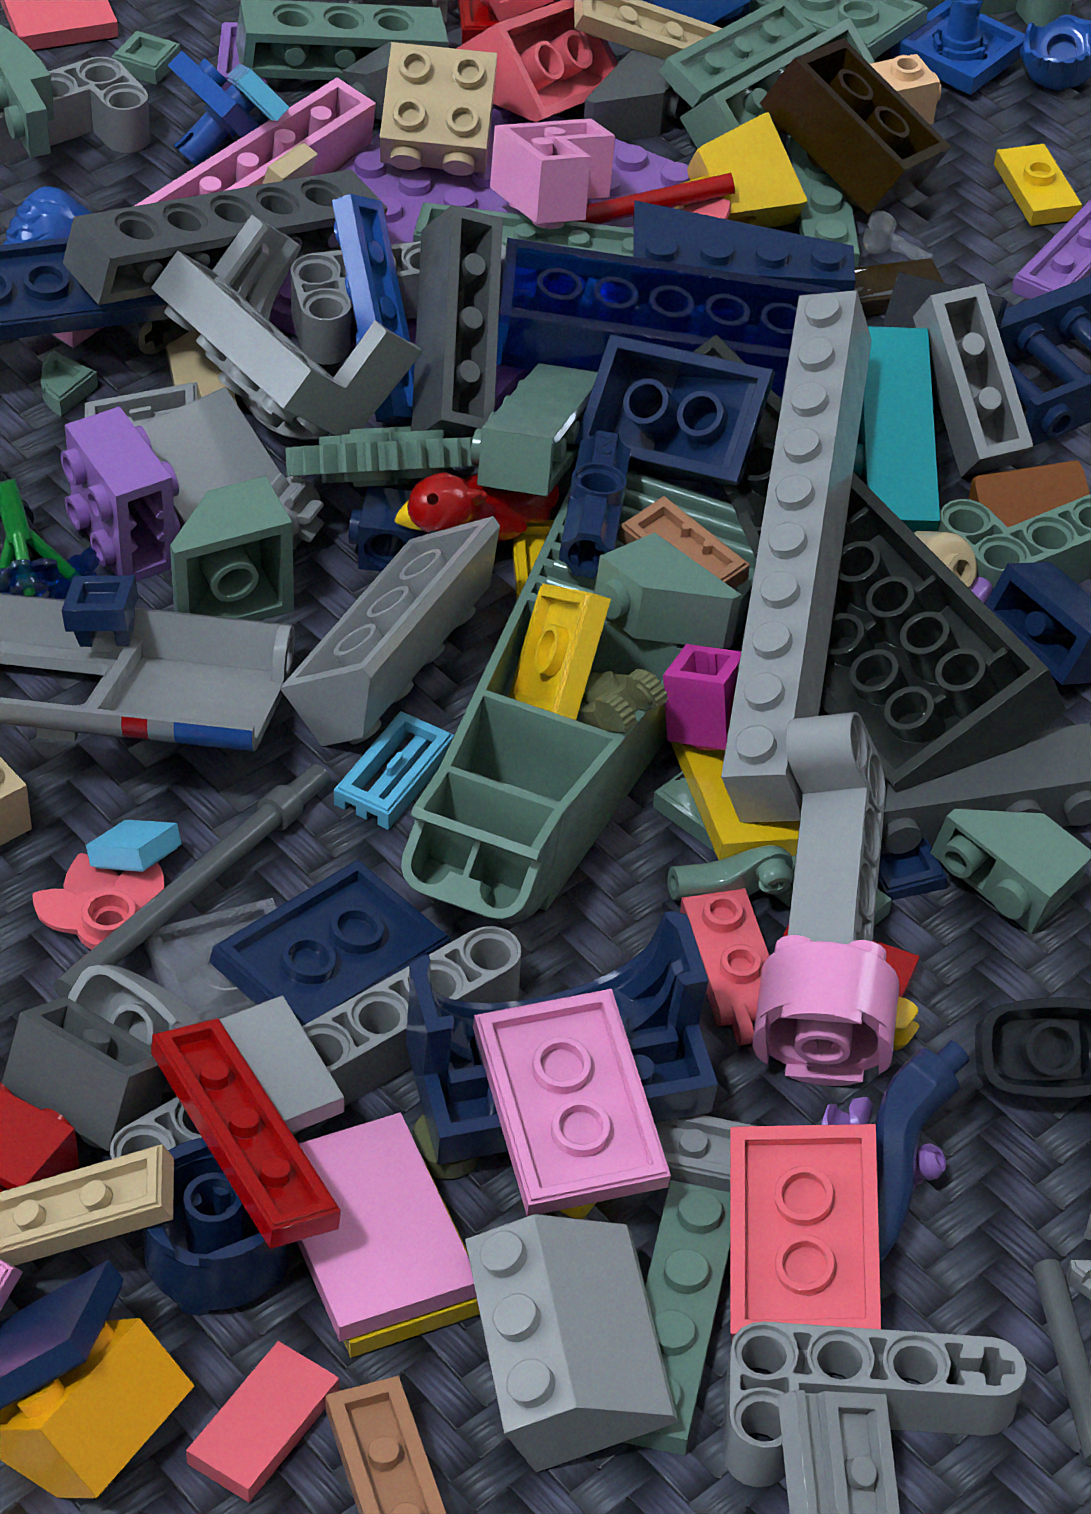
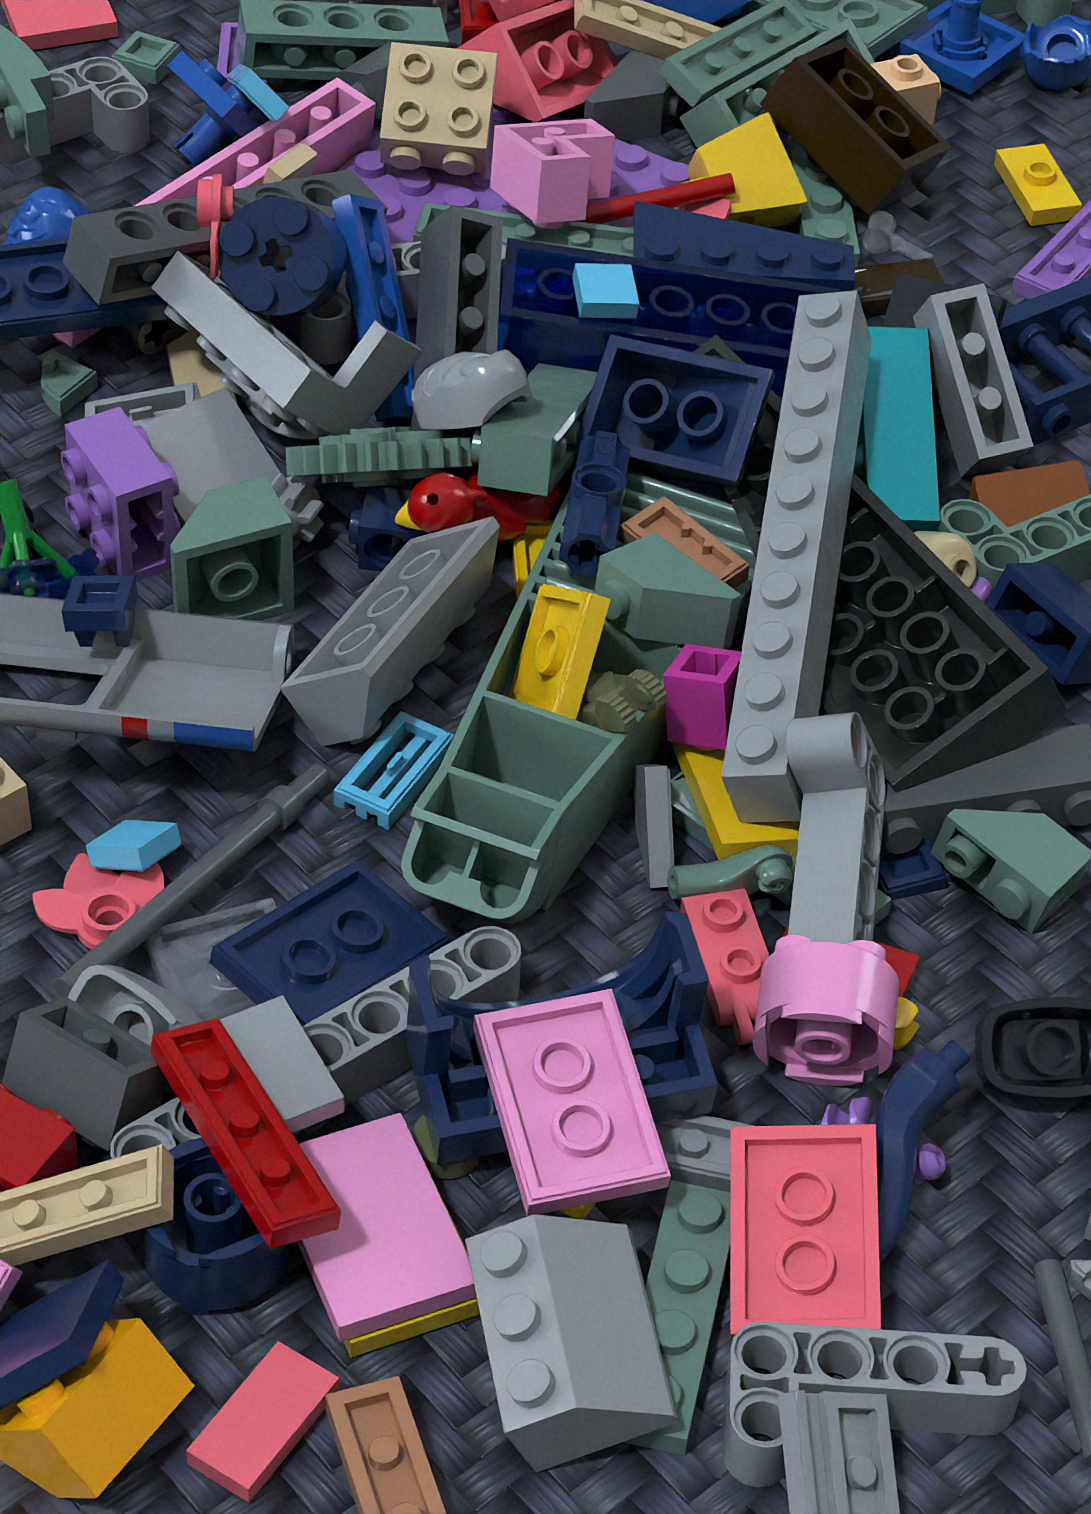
none -> coral plate [197,174,234,279]
none -> dark blue brick [219,197,347,316]
none -> light grey piece [411,349,532,430]
none -> medium azure tile [572,263,639,319]
none -> light grey tile [633,764,674,888]

